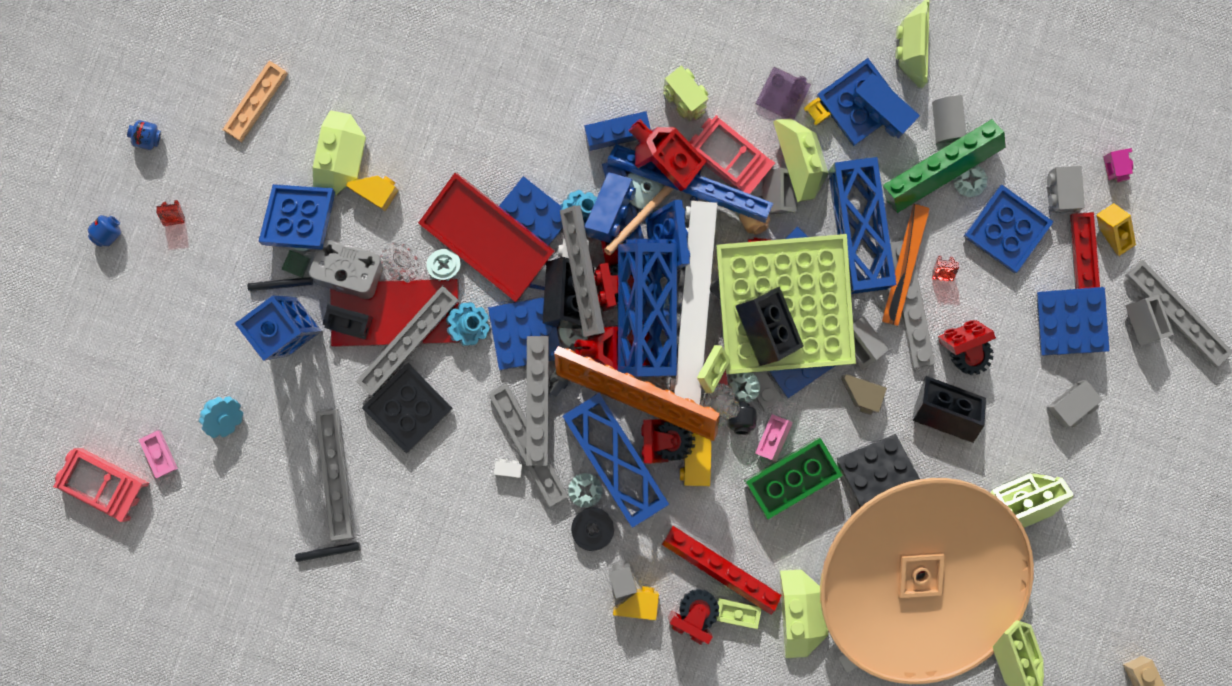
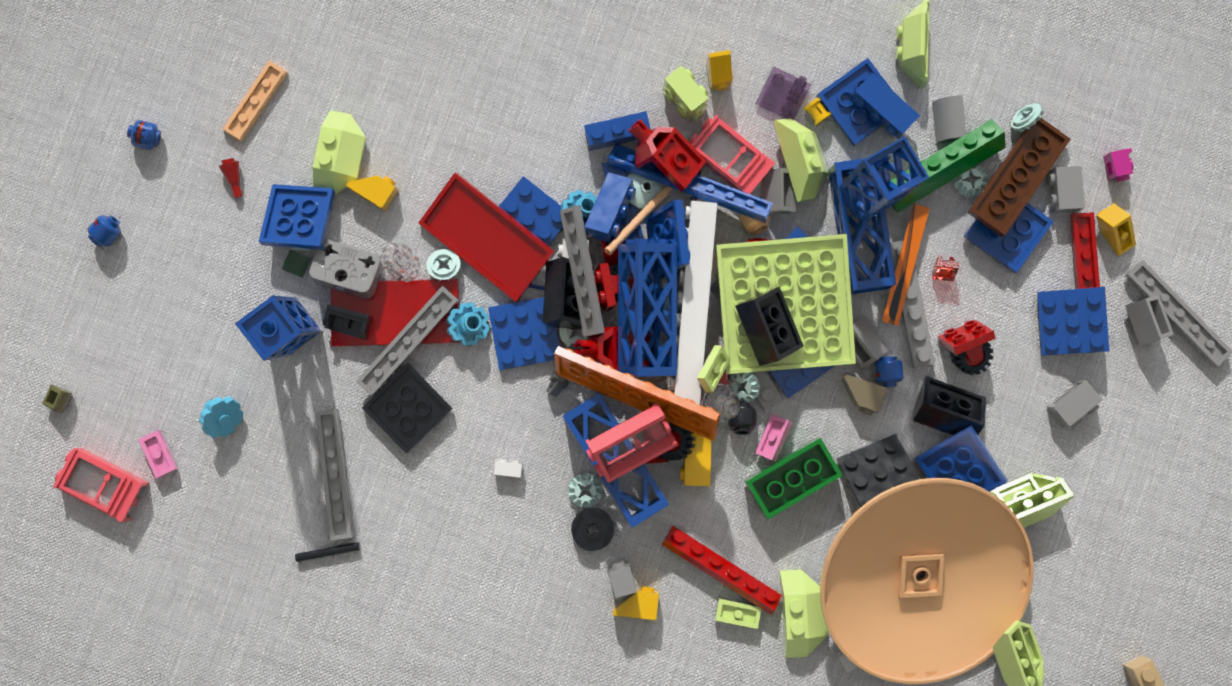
clear red tile [156,200,185,226] -> none
black bar [247,277,313,291] -> none
light grey plate [488,384,569,507] -> none
light grey plate [526,336,549,466] -> none
plate [668,589,719,645] -> none
none -> olive brick [42,384,72,413]
none -> red cone [218,158,243,198]
none -> coral door [586,402,678,483]
none -> yellow slope [706,50,733,91]
none -> blue piece [840,136,929,223]
none -> blue head [874,356,904,387]
none -> blue plate [915,425,1008,492]
none -> reddish brown plate [967,118,1071,237]
none -> light aqua gear [1011,103,1044,132]

